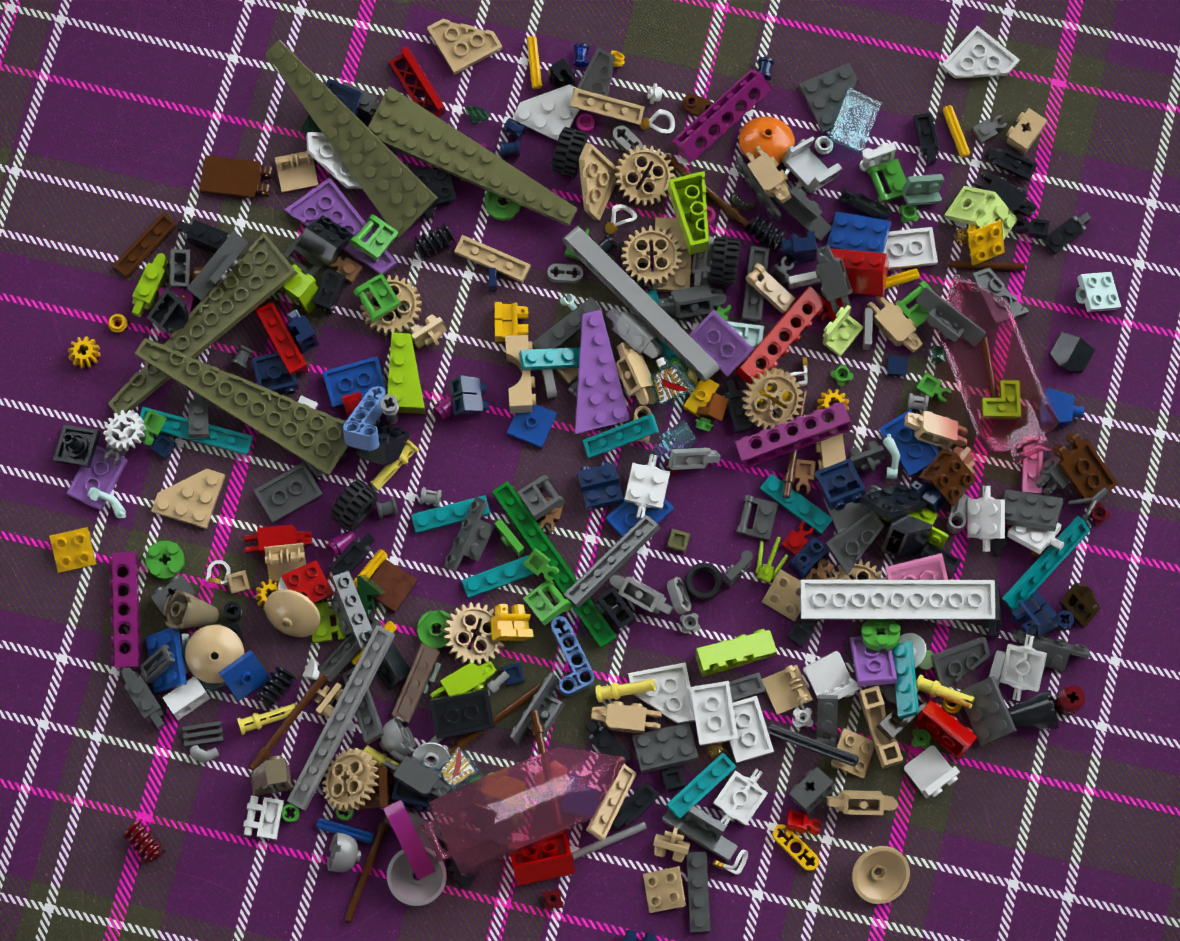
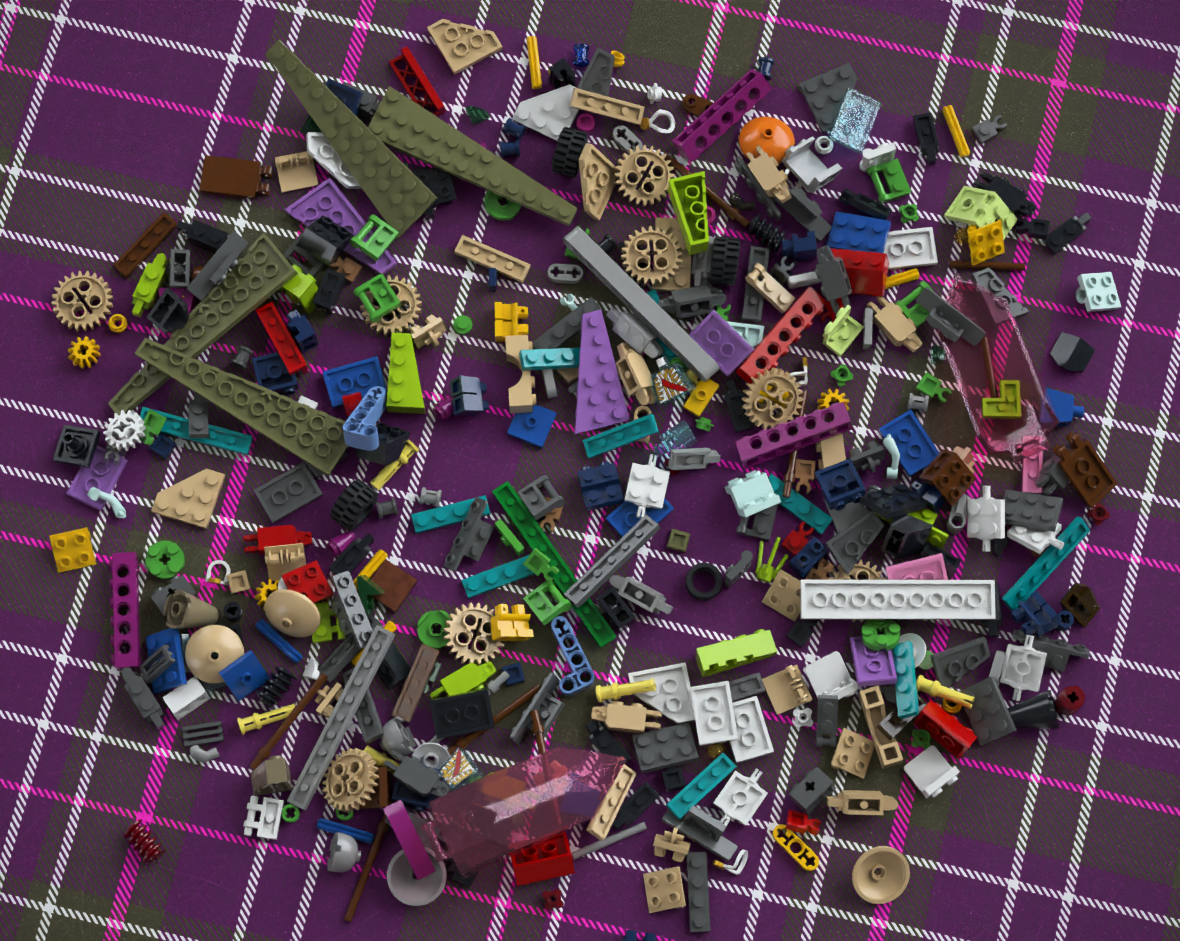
light grey pin [380,395,399,424] -> none
black piece [413,223,455,260] -> none
white piece [605,204,637,234] -> none
light grey beam [667,577,691,614] -> none
light grey plate [680,613,701,634] -> none
dark orange panel [696,393,729,421] -> none
black axle [768,724,859,767] -> none
dark blue tile [887,355,907,377] -> none
sand green bracket [902,174,944,206] -> none
tan hinge [904,411,968,449] -> none
white plate [941,26,1020,79] -> none
black hinge [984,147,1038,182] -> none
tan brick [1006,108,1047,155] -> none
dark grey plant [1068,487,1109,523] -> none
none -> tan gear [51,271,114,332]
none -> blue axle [255,619,302,664]
none -> bright green plate [453,315,472,334]
none -> light aqua bracket [724,470,781,517]

